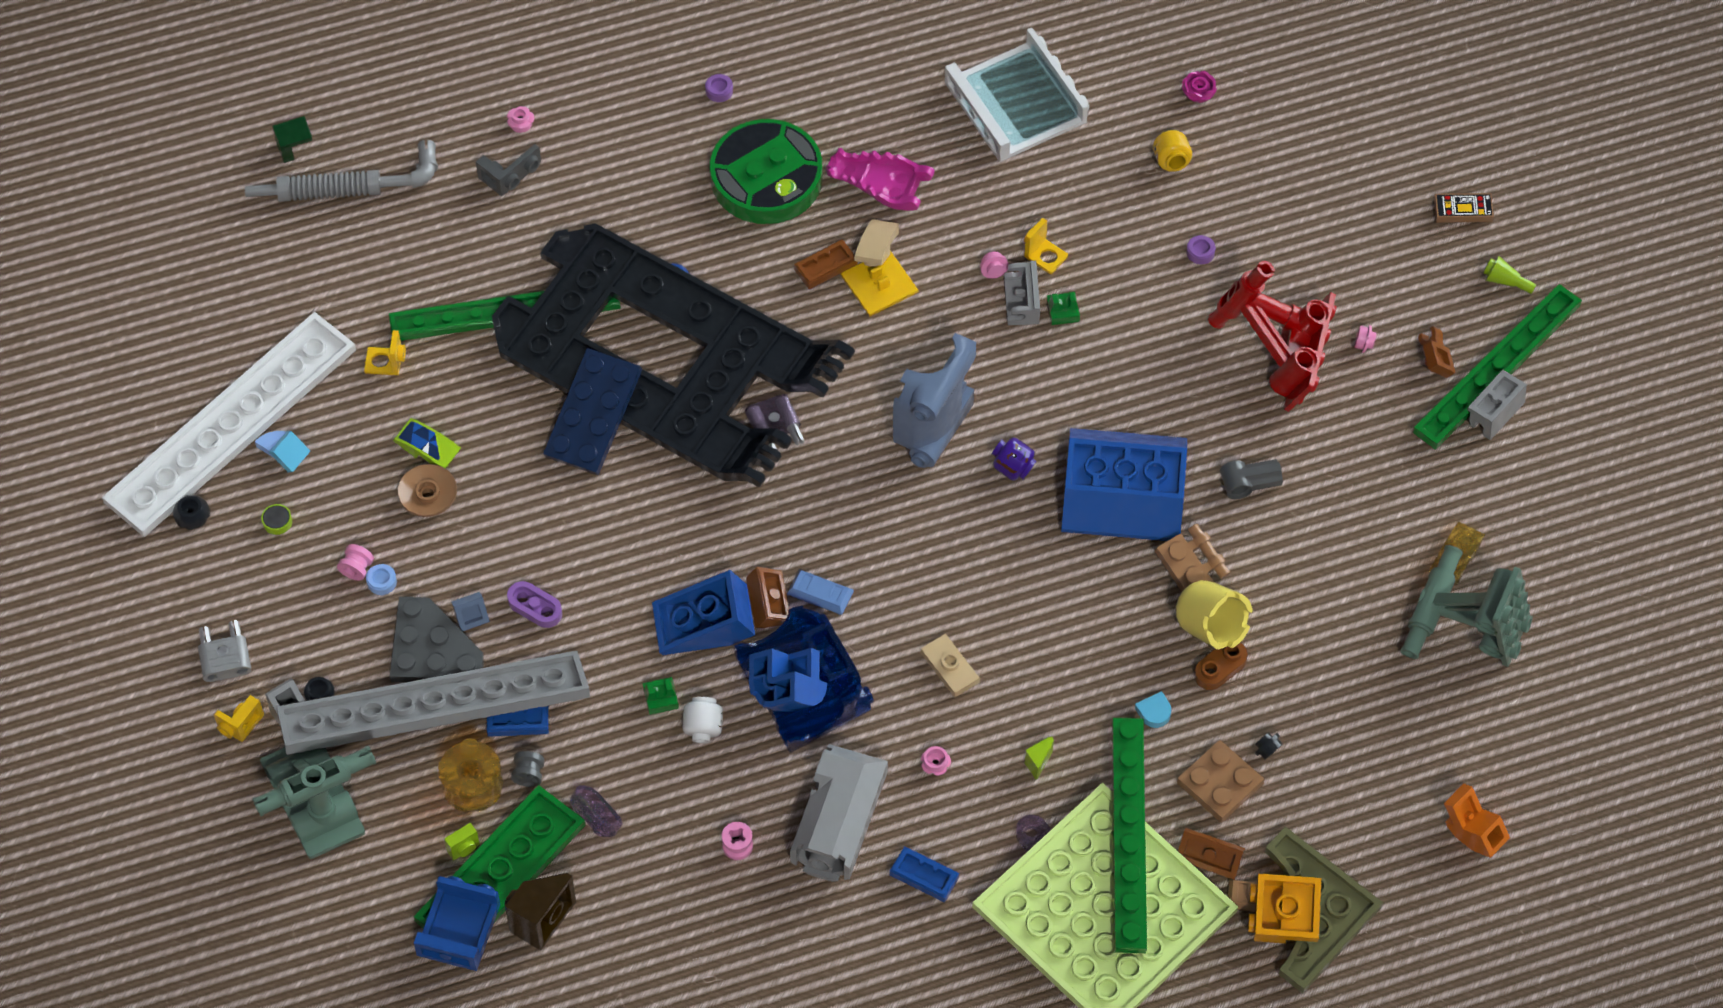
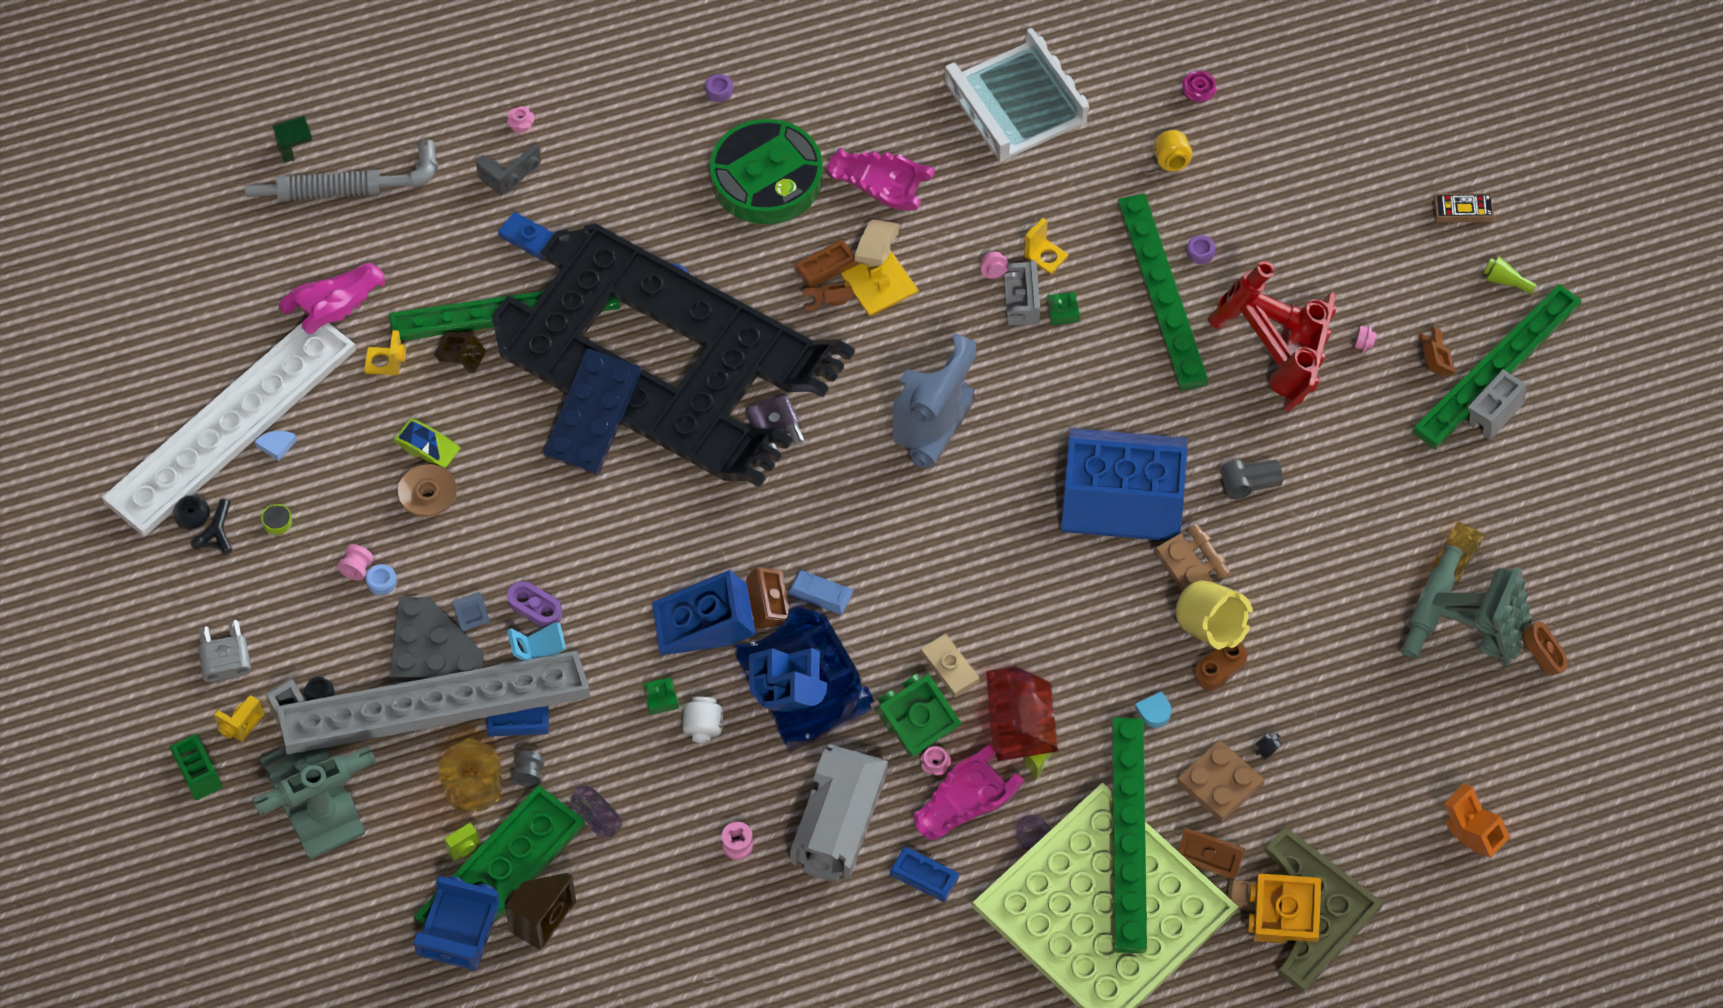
medium azure tile [269,431,310,473] -> none
dark purple head [991,437,1037,481] -> none
none -> green slope [169,733,222,800]
none -> black piece [190,499,232,555]
none -> dark pink animal [279,263,385,334]
none -> dark brown bracket [434,332,486,373]
none -> blue plate [498,211,554,262]
none -> medium azure bracket [507,622,566,661]
none -> dark orange plate [802,281,854,311]
none -> green plate [874,673,962,758]
none -> dark pink animal [914,744,1025,840]
none -> clear red slope [986,666,1058,761]
none -> green plate [1117,193,1208,391]
none -> dark orange plate [1522,621,1567,676]

